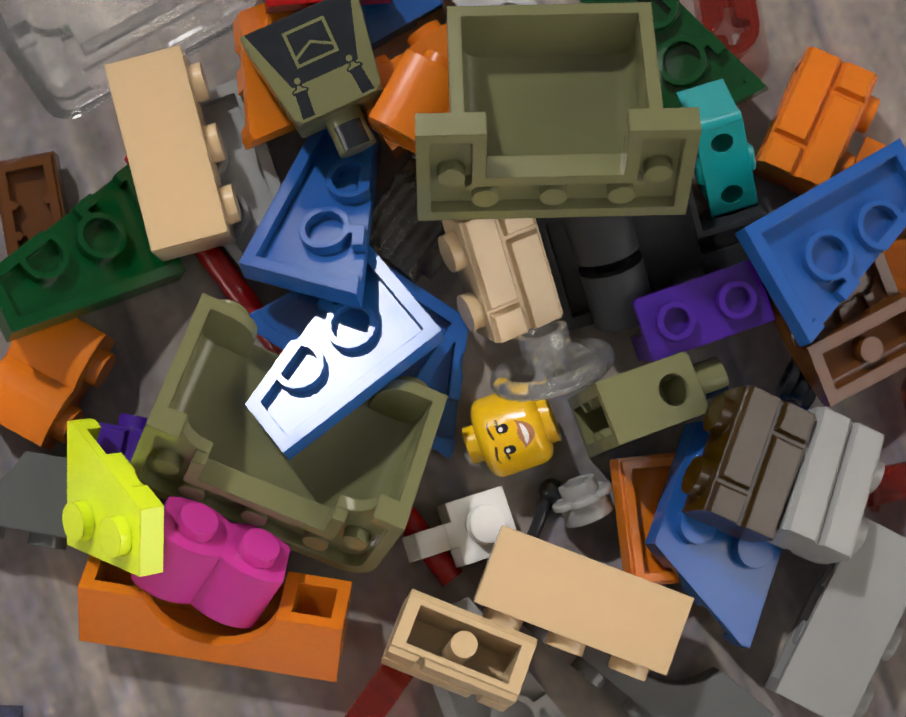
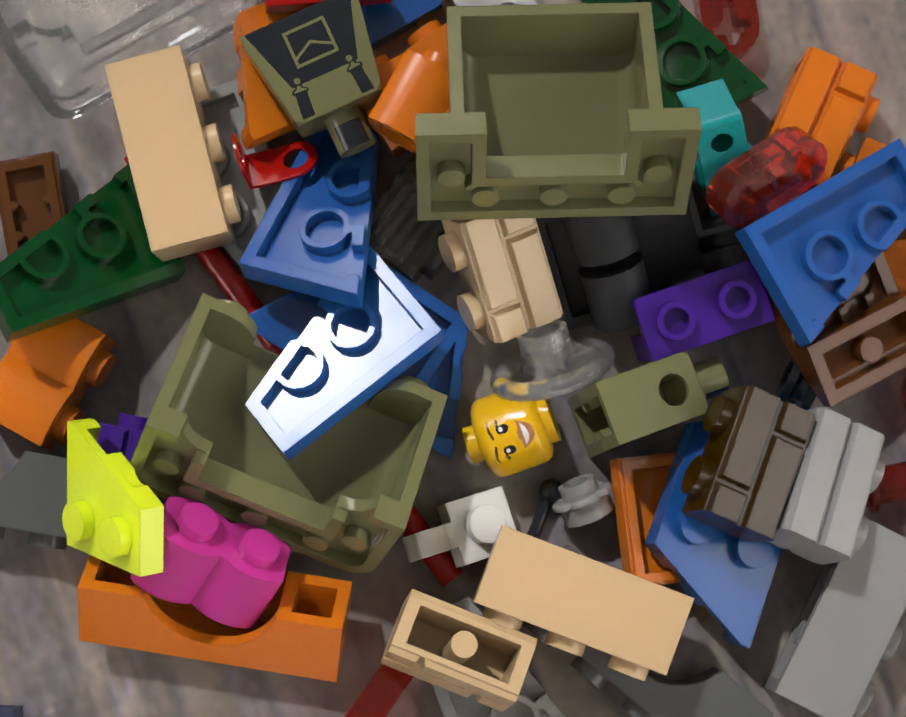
none -> red piece [231,134,318,190]
none -> clear red beam [706,126,828,228]

